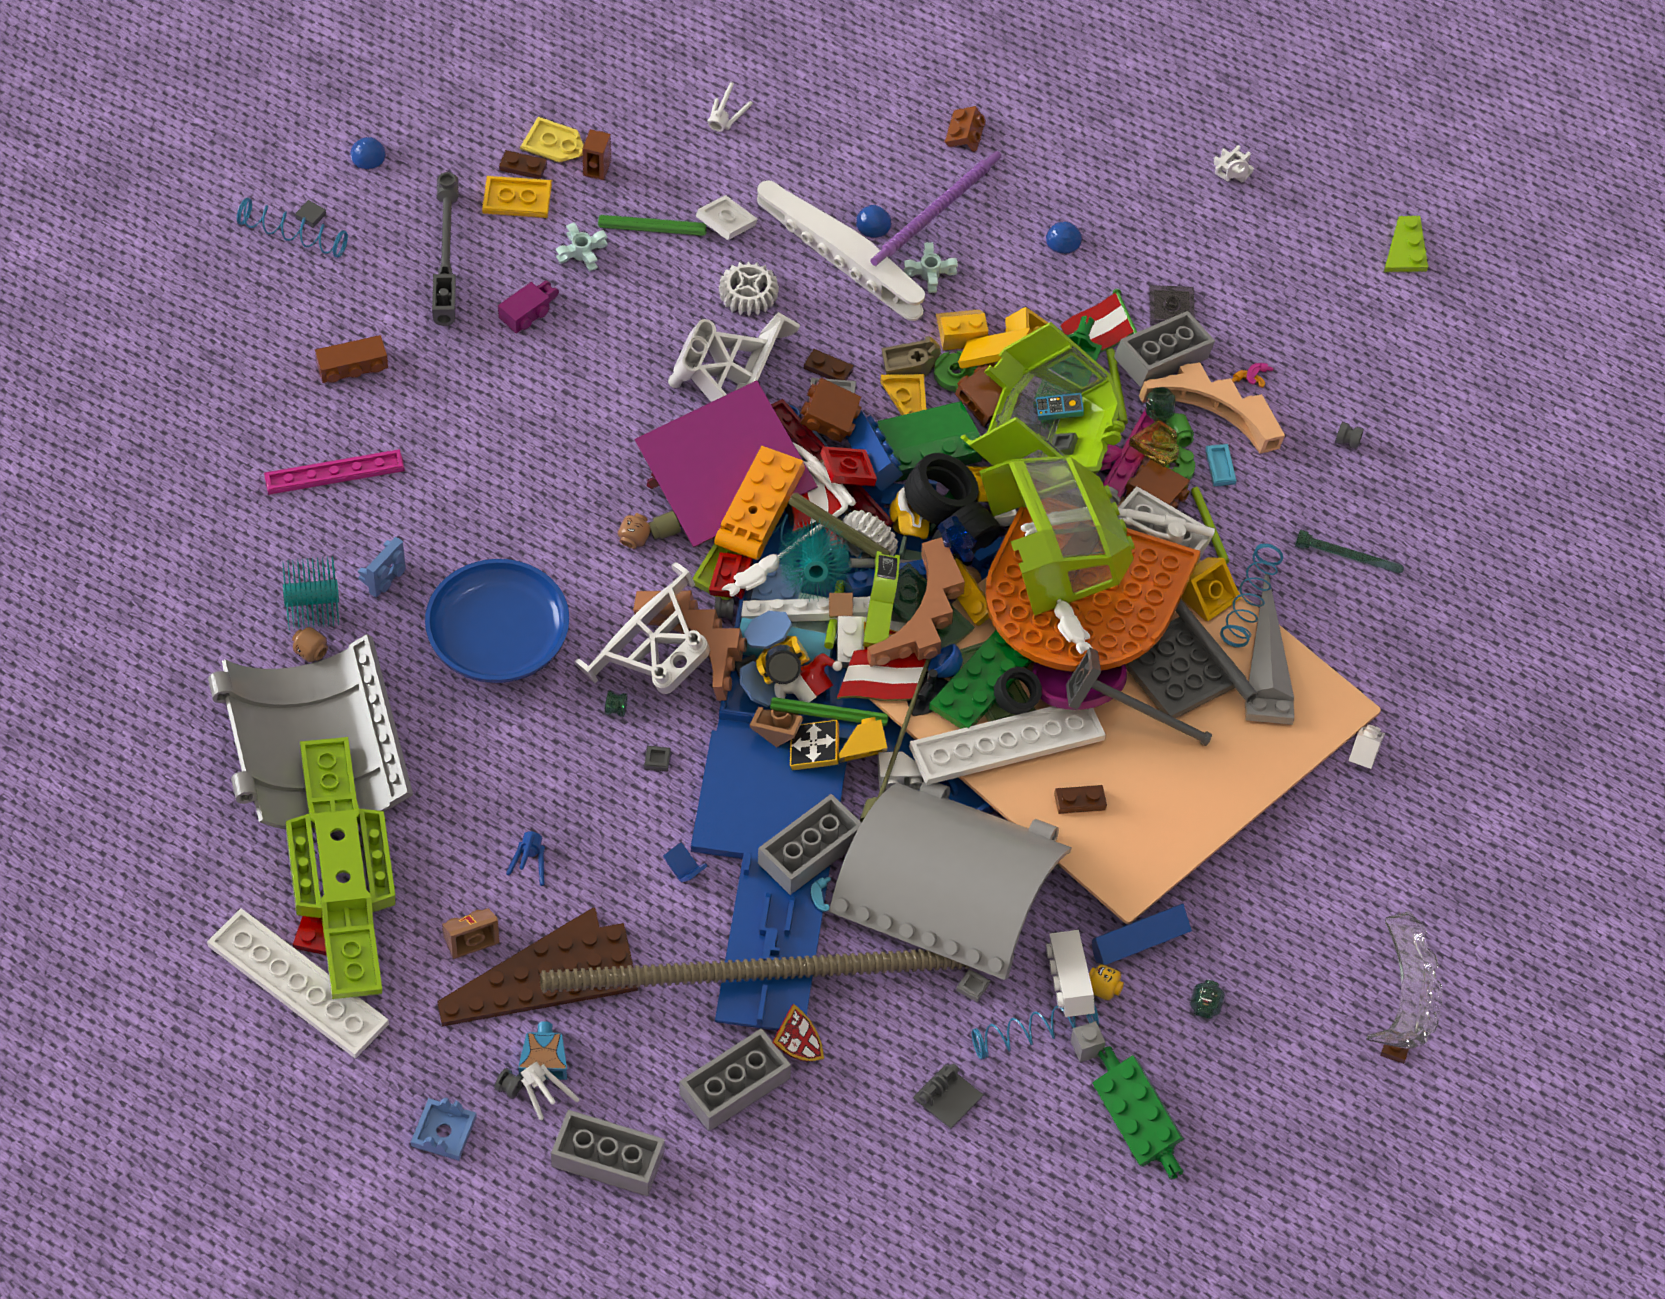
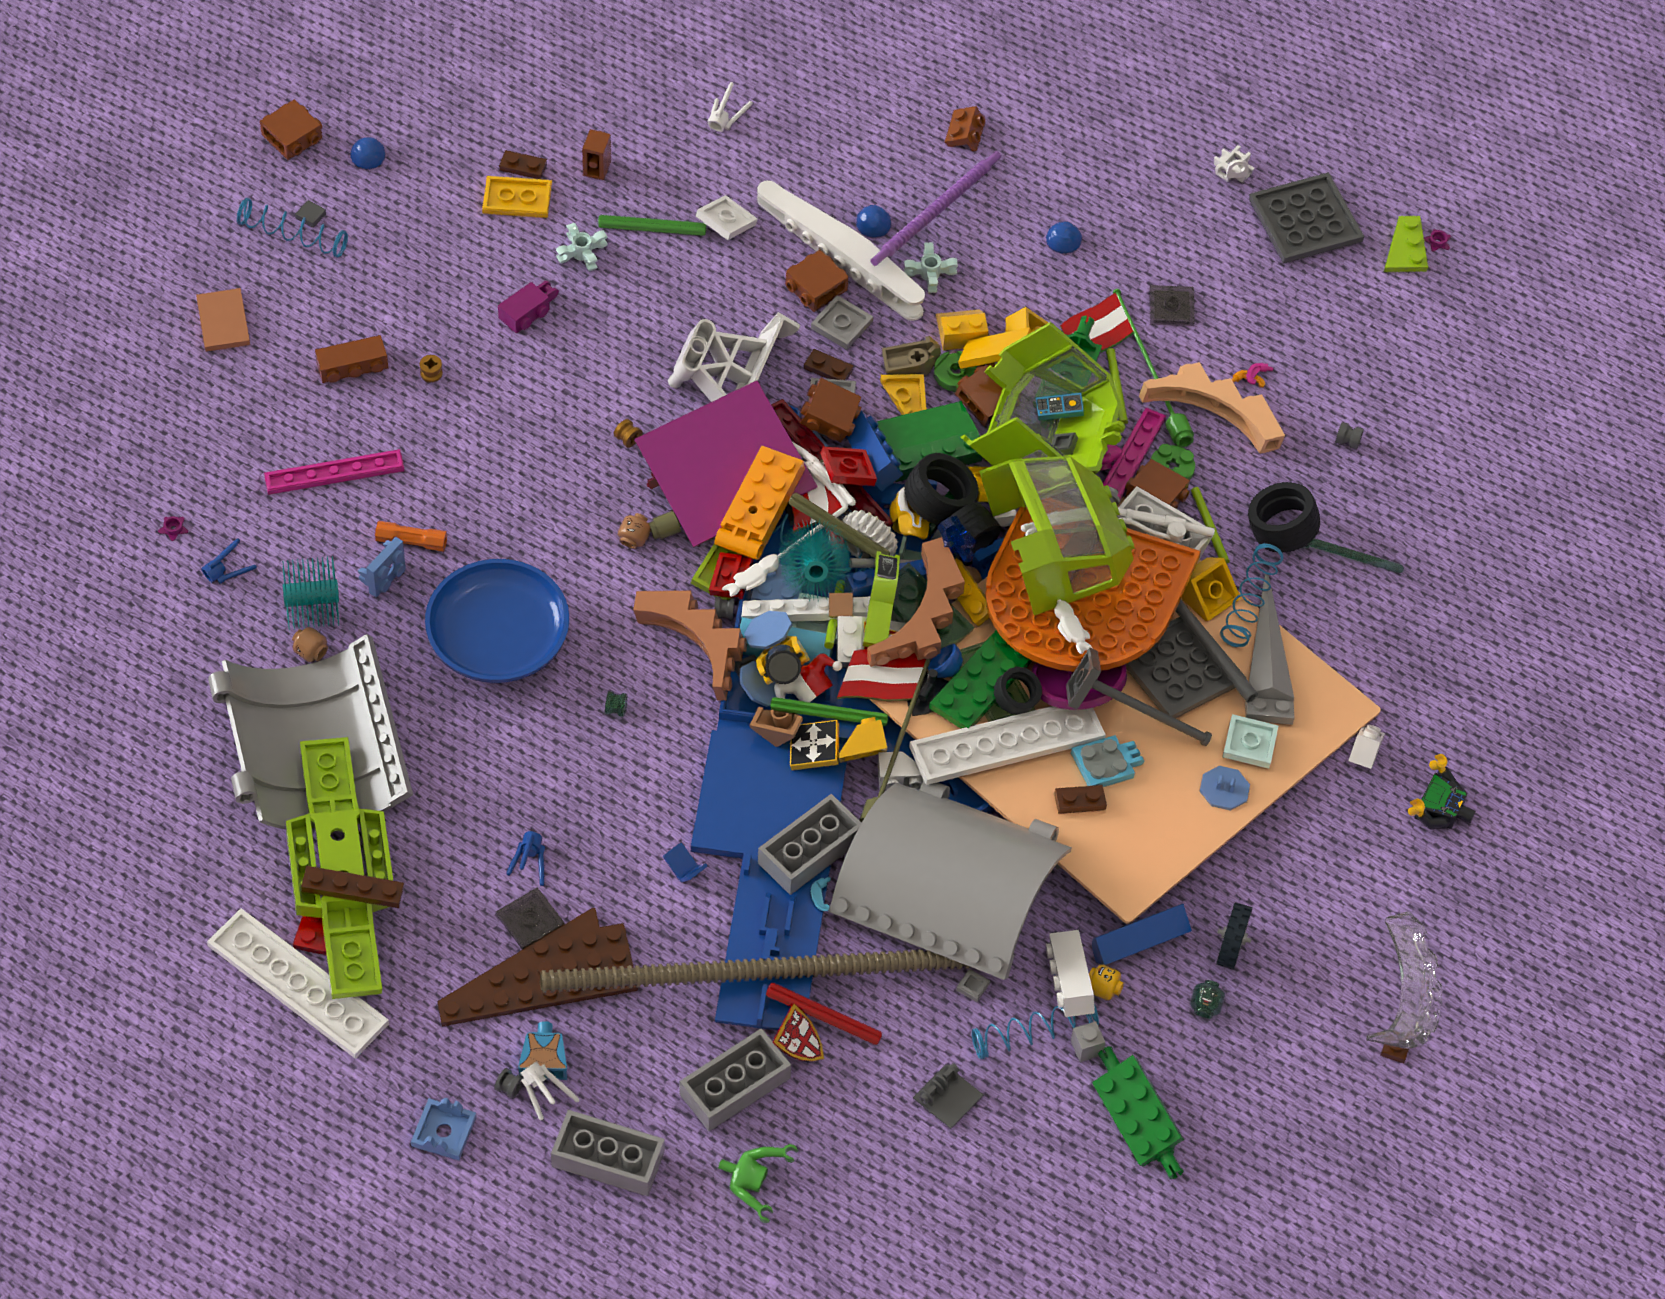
dark grey bar [432,172,459,326] -> none
medium nougat slope [442,908,500,959] -> none
light yellow tile [520,117,584,163] -> none
white piece [574,562,710,694] -> none
dark grey tile [644,745,671,772] -> none
white gear [719,261,779,316] -> none
light grey brick [1114,311,1215,388] -> none
clear yellow plate [1129,420,1179,468] -> none
clear green head [1146,387,1176,423] -> none
medium azure tile [1205,444,1237,486] -> none
none -> magenta plate [158,516,188,541]
none -> nougat tile [196,288,250,352]
none -> blue plant [201,538,257,584]
none -> dark orange brick [260,99,323,160]
none -> reddish brown plate [301,866,404,908]
none -> orange axle [375,520,448,552]
none -> pearl gold wheel [419,355,443,383]
none -> clear smoke plate [496,887,564,950]
none -> pearl gold wheel [614,419,643,448]
none -> bright green piece [718,1144,798,1223]
none -> red axle [766,983,882,1045]
none -> dark orange brick [785,250,849,312]
none -> light grey plate [811,295,873,350]
none -> piece [1071,735,1145,787]
none -> medium blue piece [1200,766,1250,810]
none -> black wheel [1216,902,1253,970]
none -> light aqua plate [1223,714,1278,769]
none -> black tyre [1248,482,1320,553]
none -> dark grey plate [1249,172,1364,264]
none -> torso [1408,754,1476,830]
none -> magenta plate [1424,229,1451,252]

